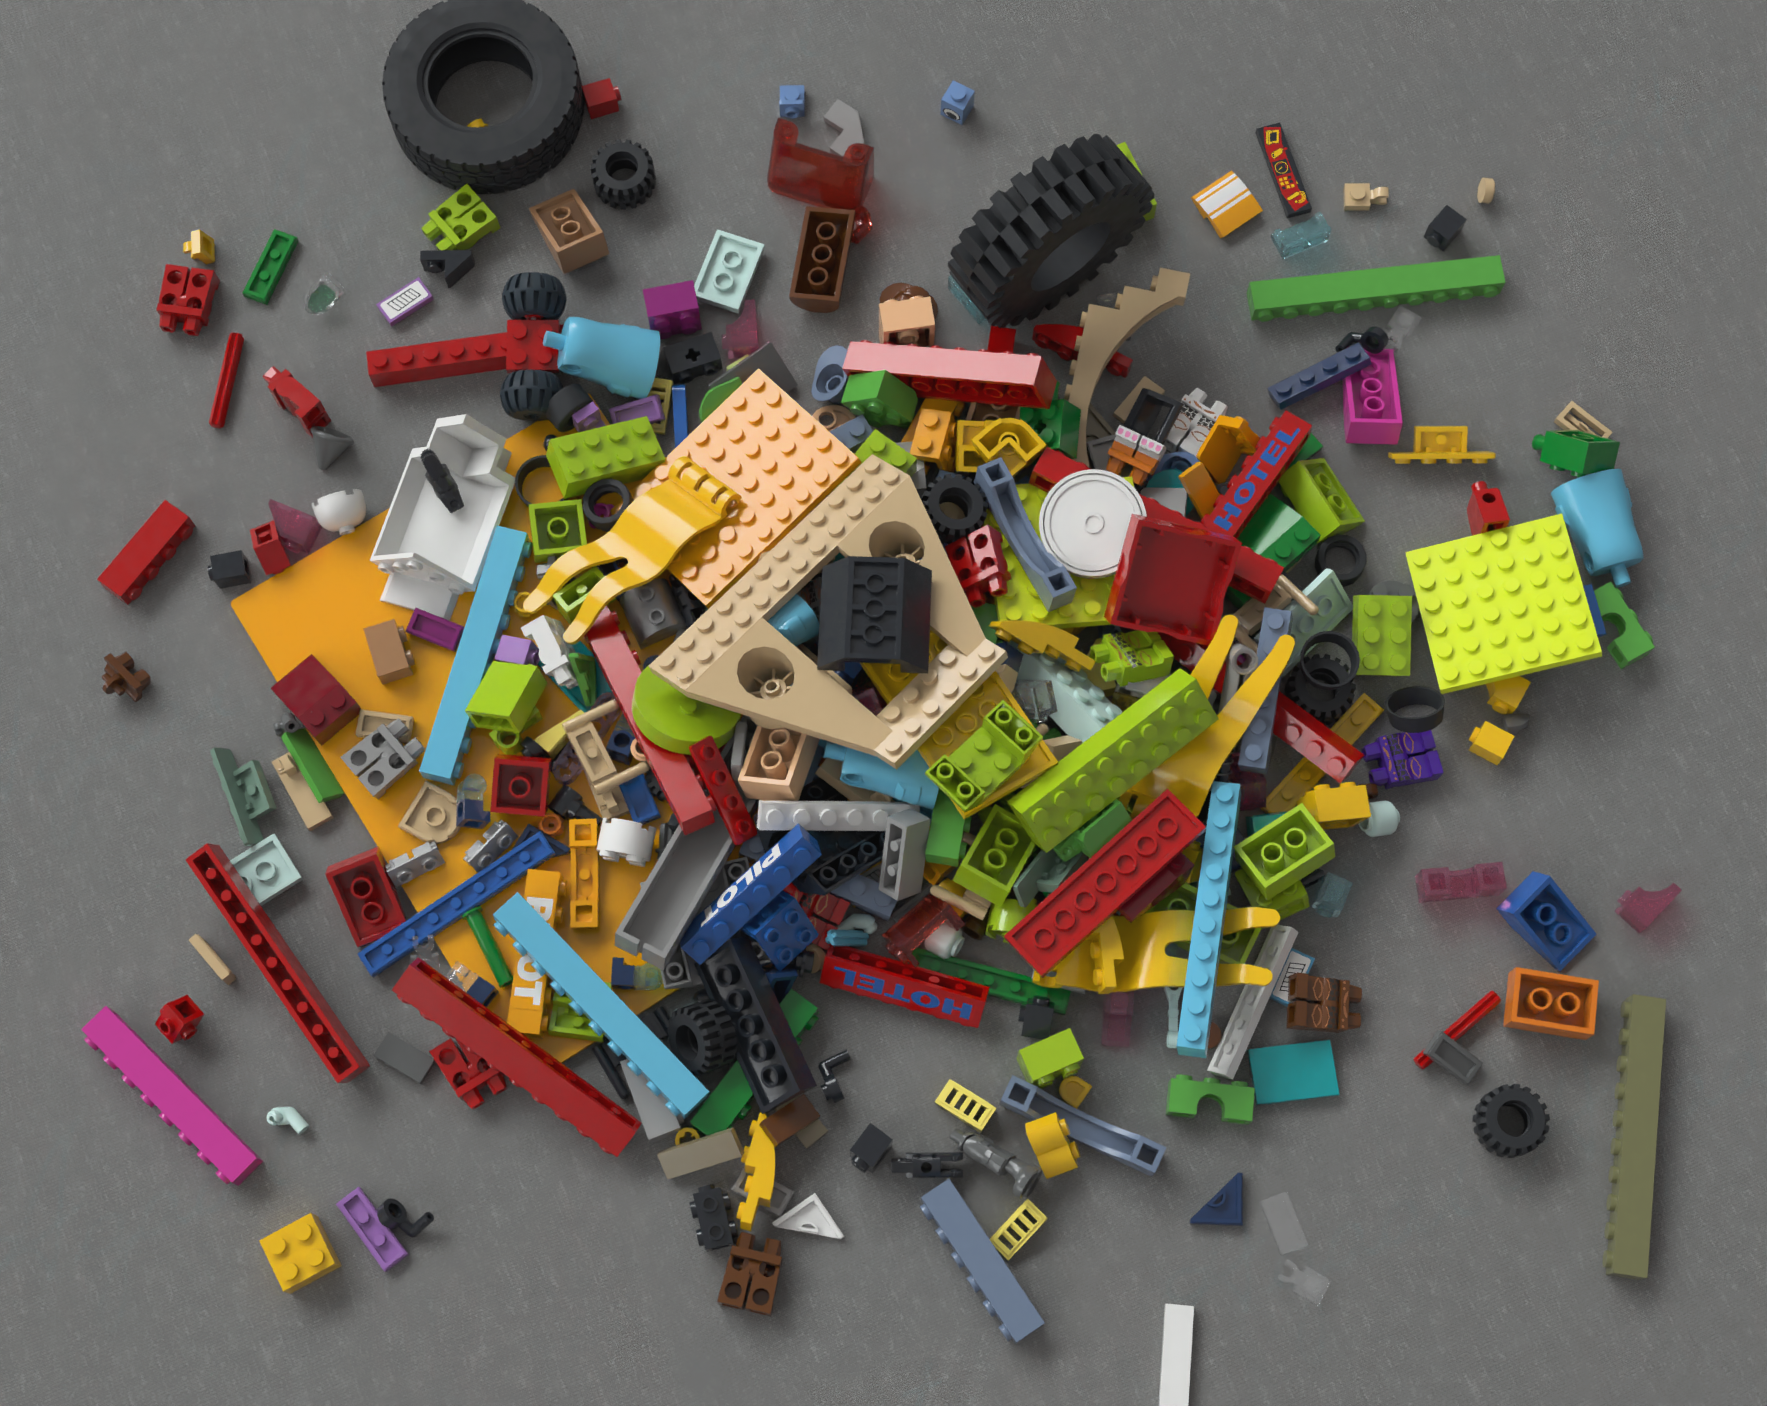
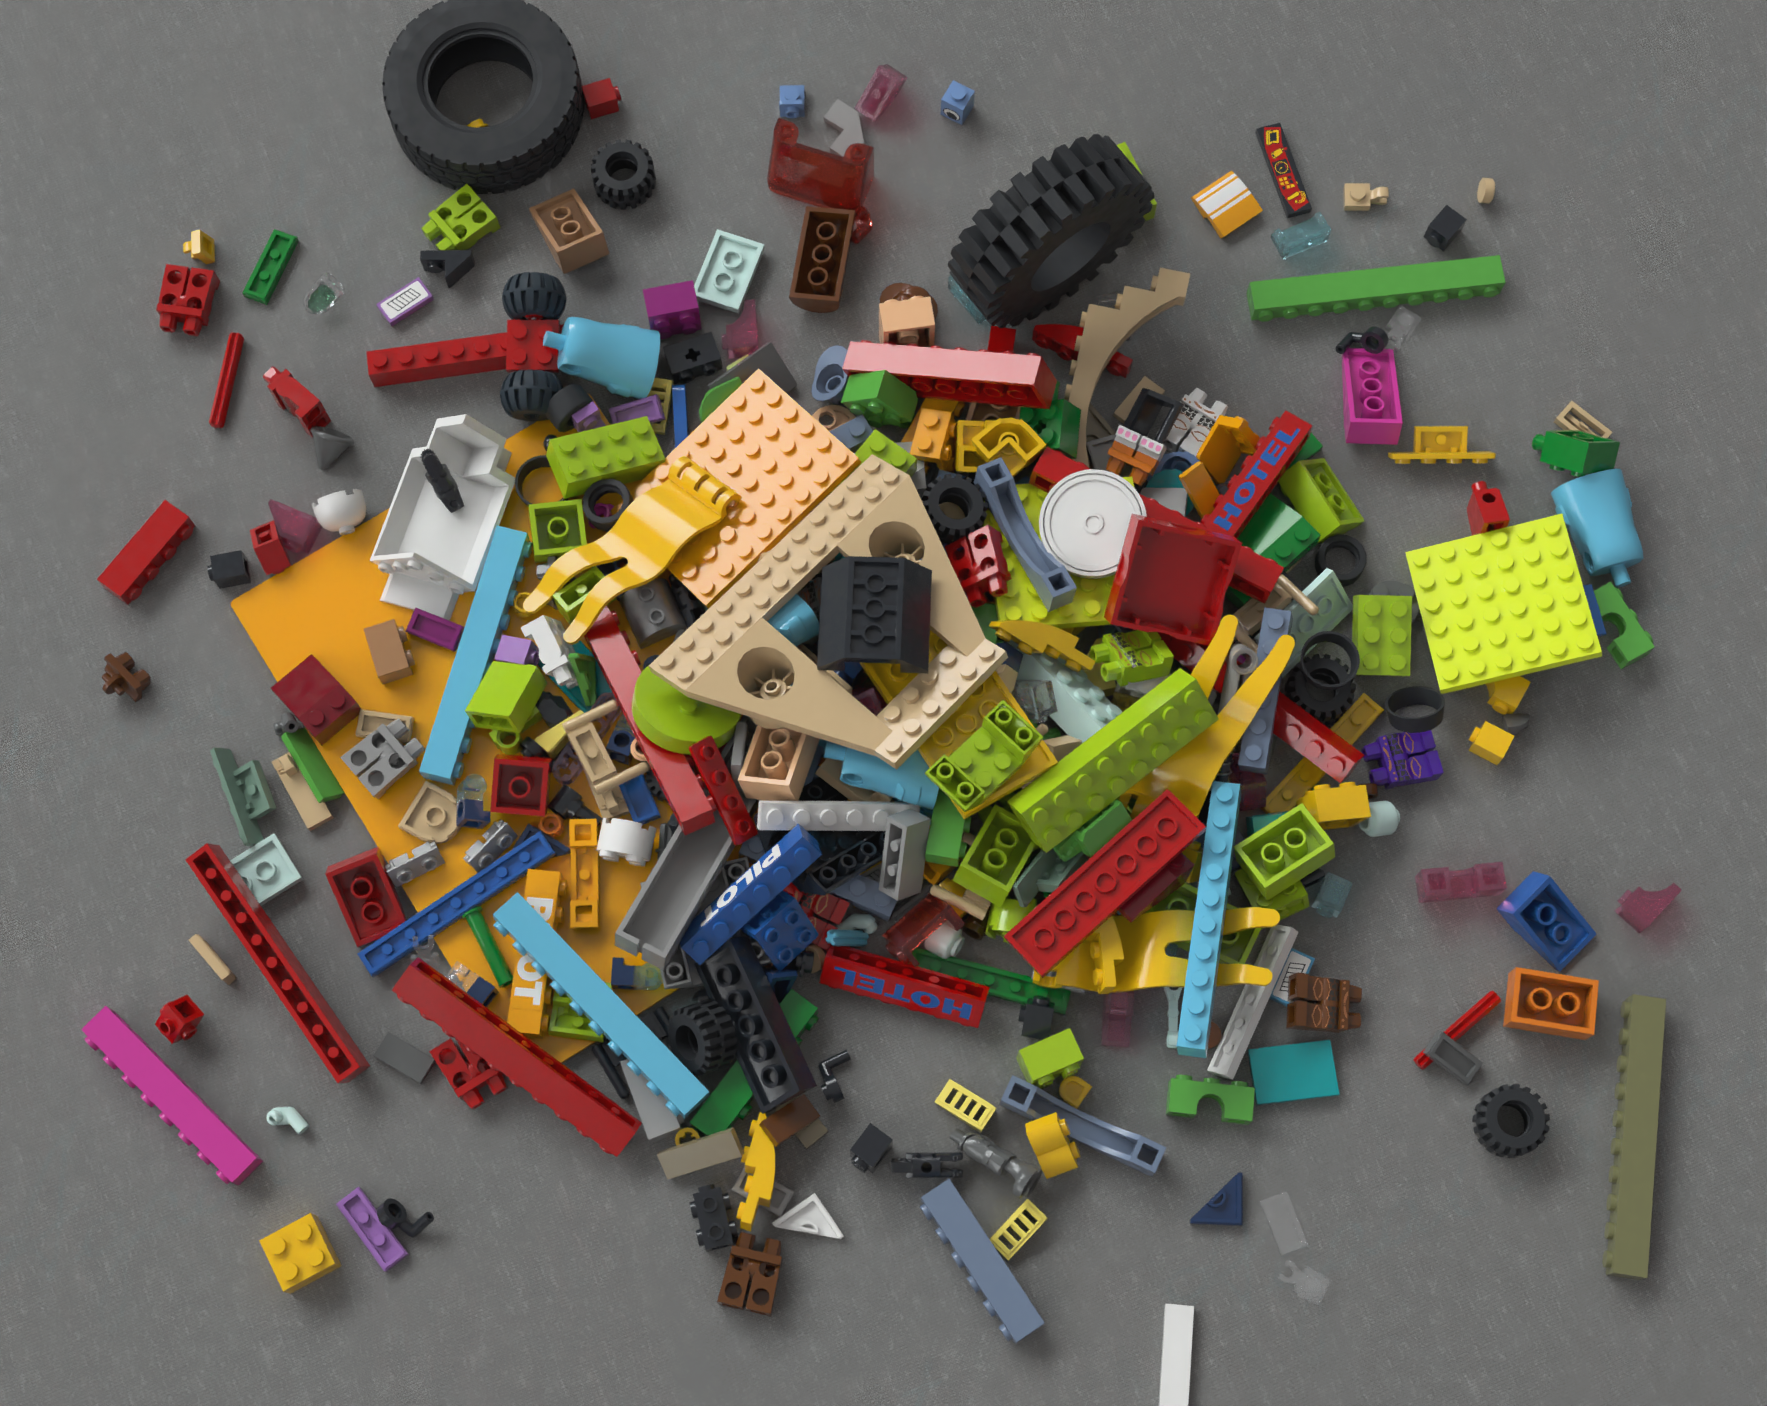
dark blue plate [1267,343,1372,410] -> none
none -> black rock [535,691,573,729]
none -> clear pink slope [854,64,907,122]

